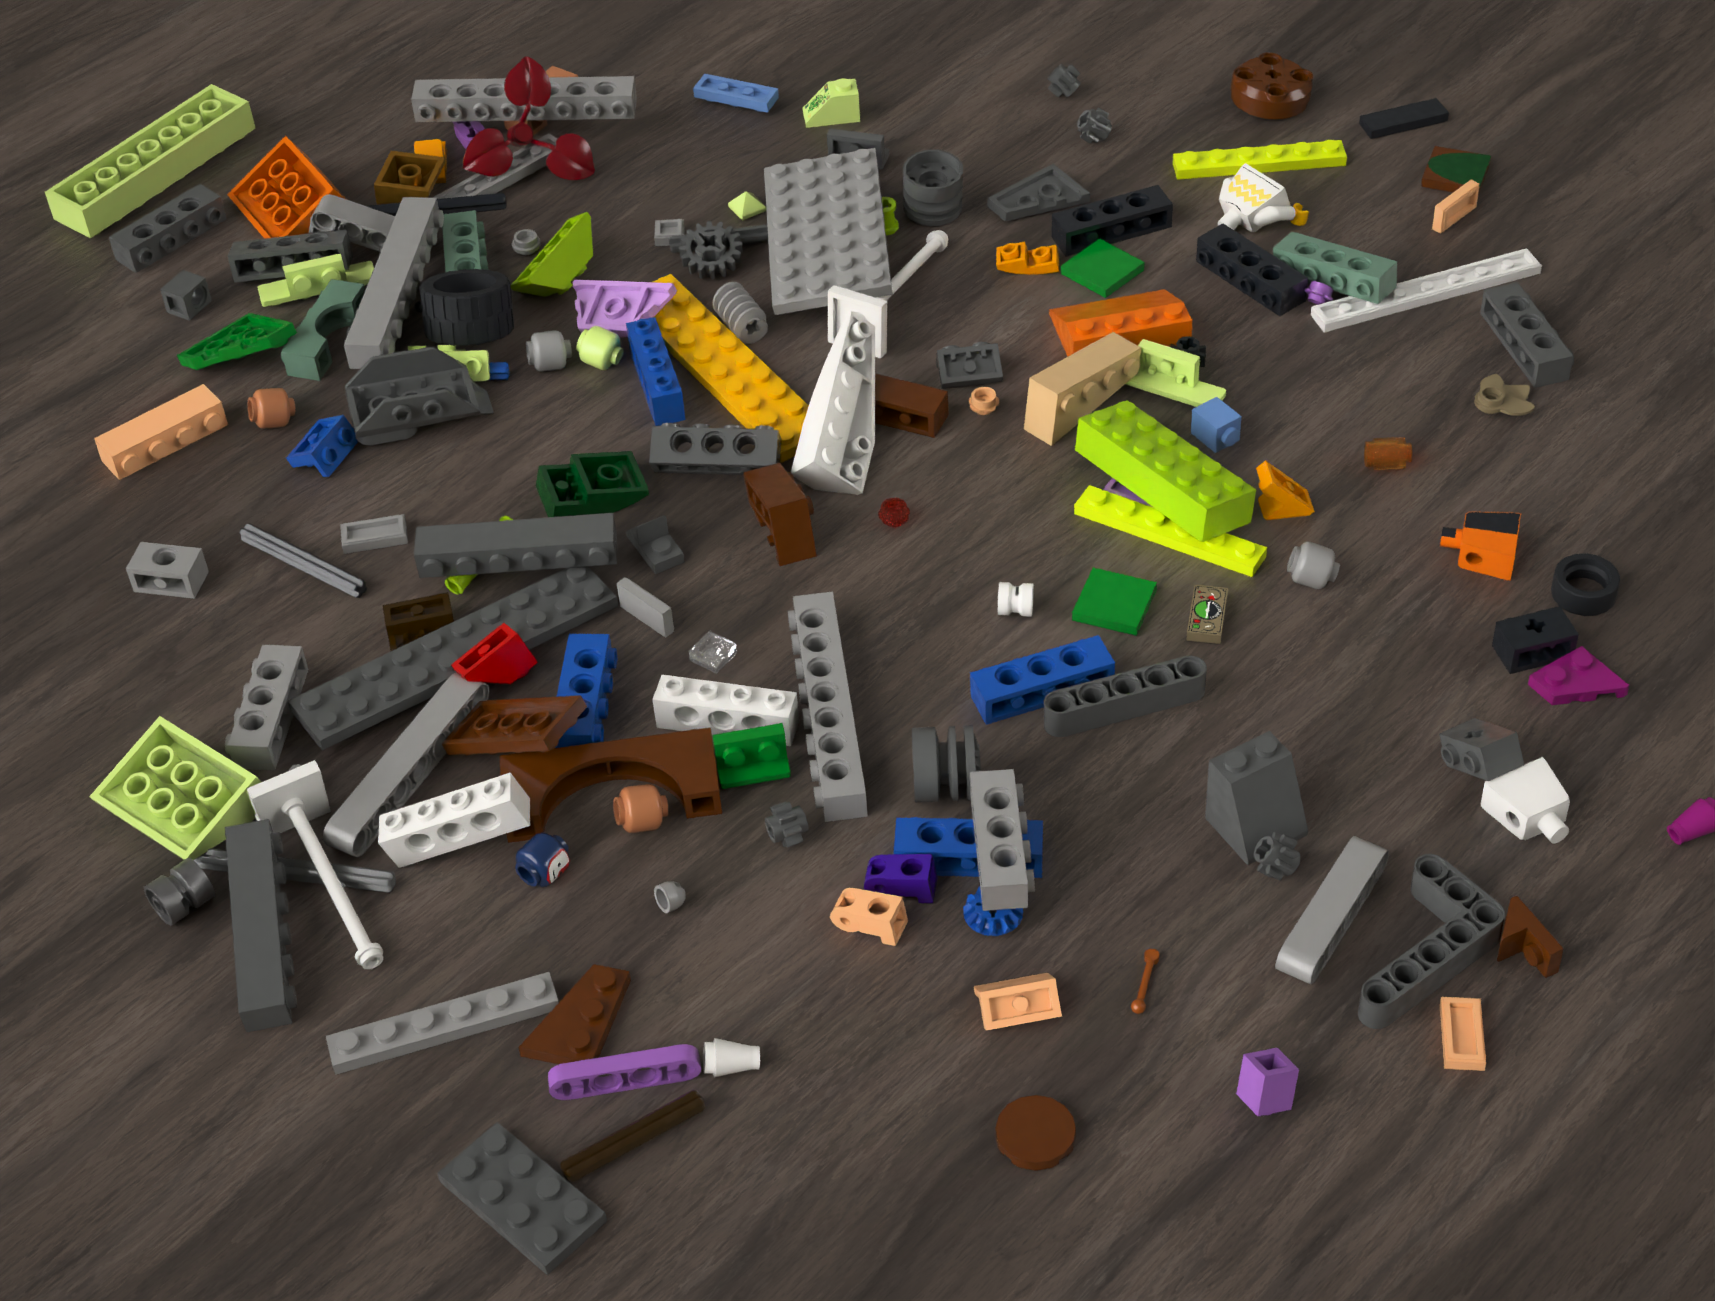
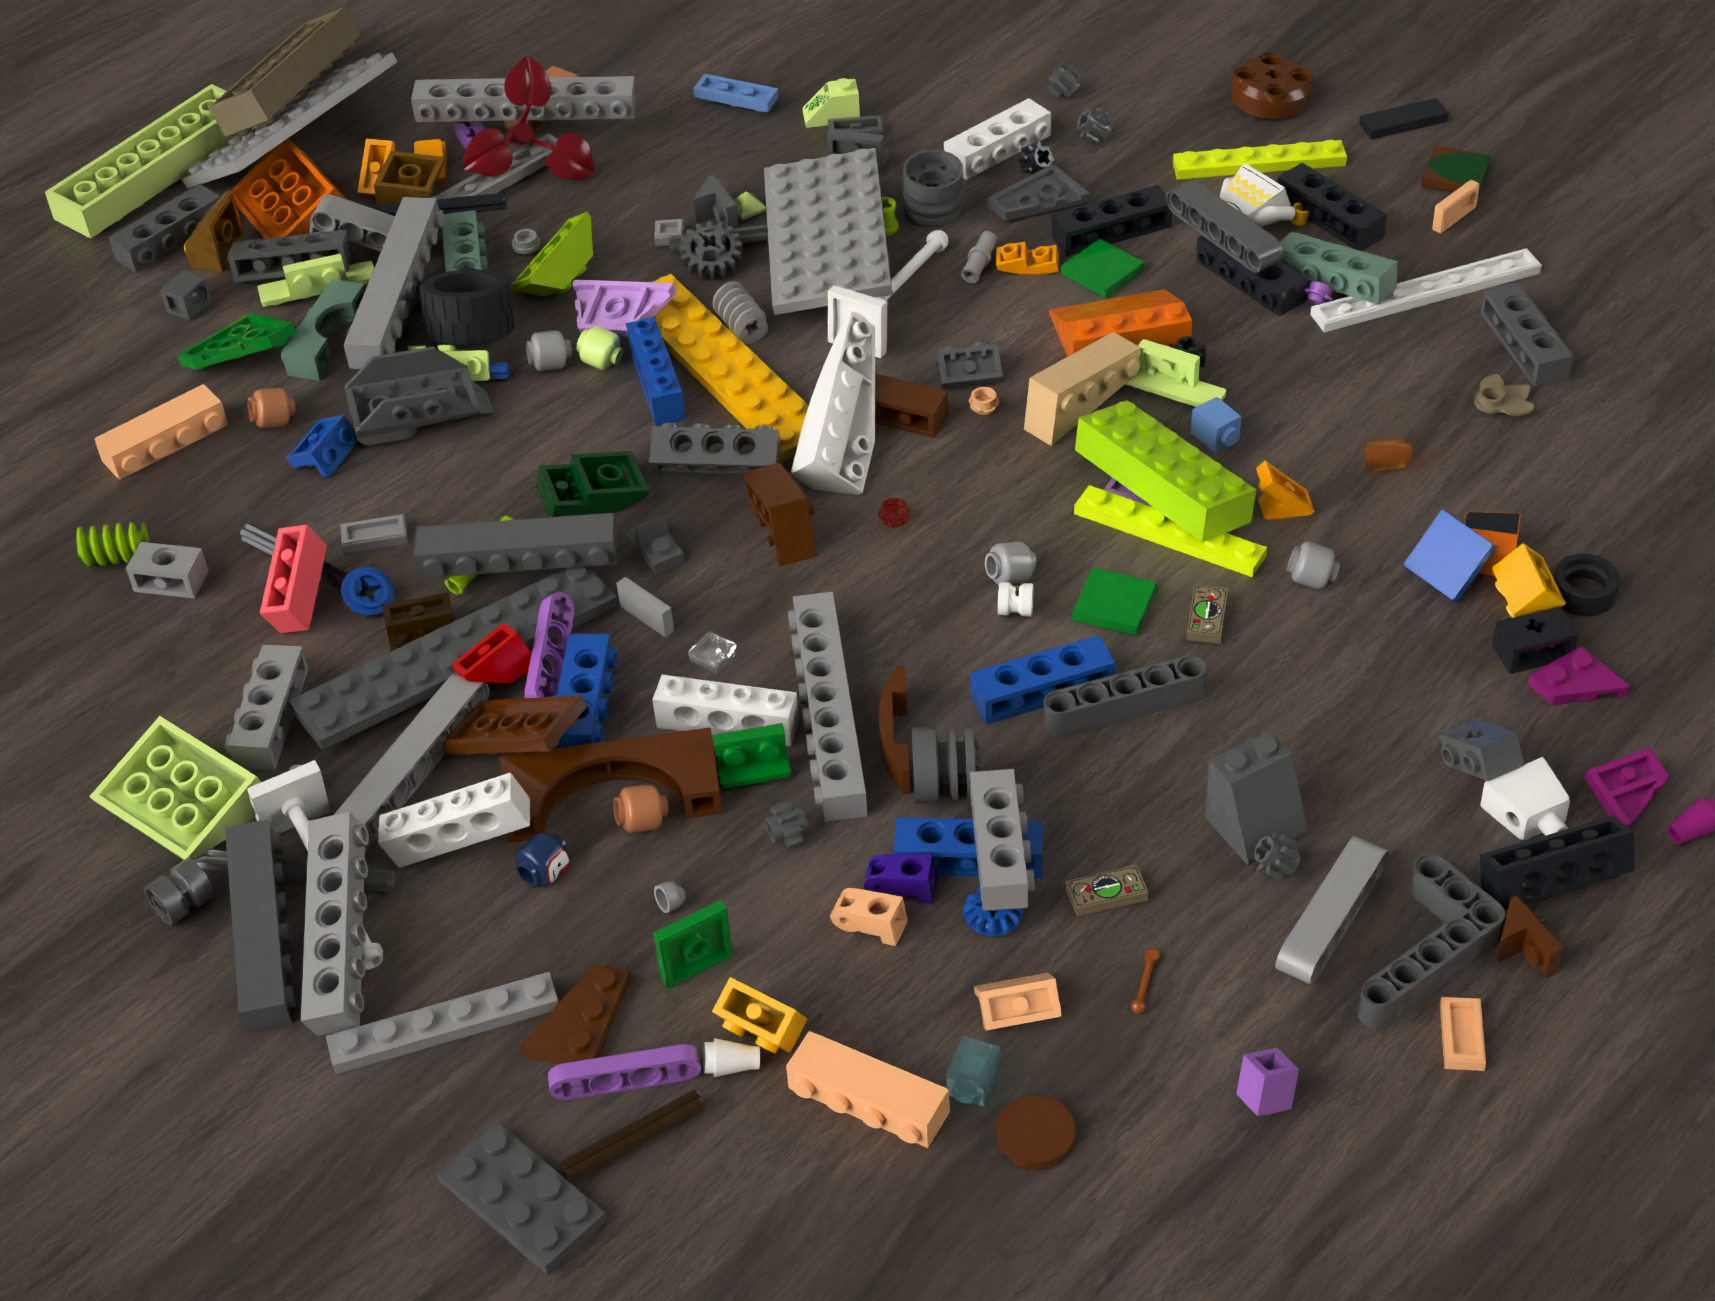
none -> lime piece [76,522,150,567]
none -> light grey plate [182,52,397,189]
none -> pearl gold slope [184,190,245,272]
none -> dark tan brick [208,7,361,137]
none -> coral brick [260,525,327,633]
none -> light grey brick [301,812,369,1036]
none -> blue gear [340,567,395,618]
none -> light orange slope [357,139,395,197]
none -> medium lavender beam [525,592,574,698]
none -> green tile [653,900,733,988]
none -> dark grey slope [694,175,739,229]
none -> yellow brick [712,977,808,1054]
none -> light nougat brick [786,1031,950,1148]
none -> dark grey tile [828,115,885,140]
none -> reddish brown slope [879,666,911,794]
none -> white brick [944,98,1051,180]
none -> clear light blue brick [946,1036,1001,1107]
none -> light grey pin [961,231,998,283]
none -> light grey head [985,541,1037,585]
none -> black gear [1017,141,1054,175]
none -> dark tan tile [1066,865,1148,917]
none -> dark grey beam [1166,180,1284,273]
none -> black brick [1277,163,1387,251]
none -> tile [1403,510,1497,603]
none -> black brick [1480,816,1634,910]
none -> yellow brick [1492,543,1566,618]
none -> magenta wing [1584,748,1669,827]

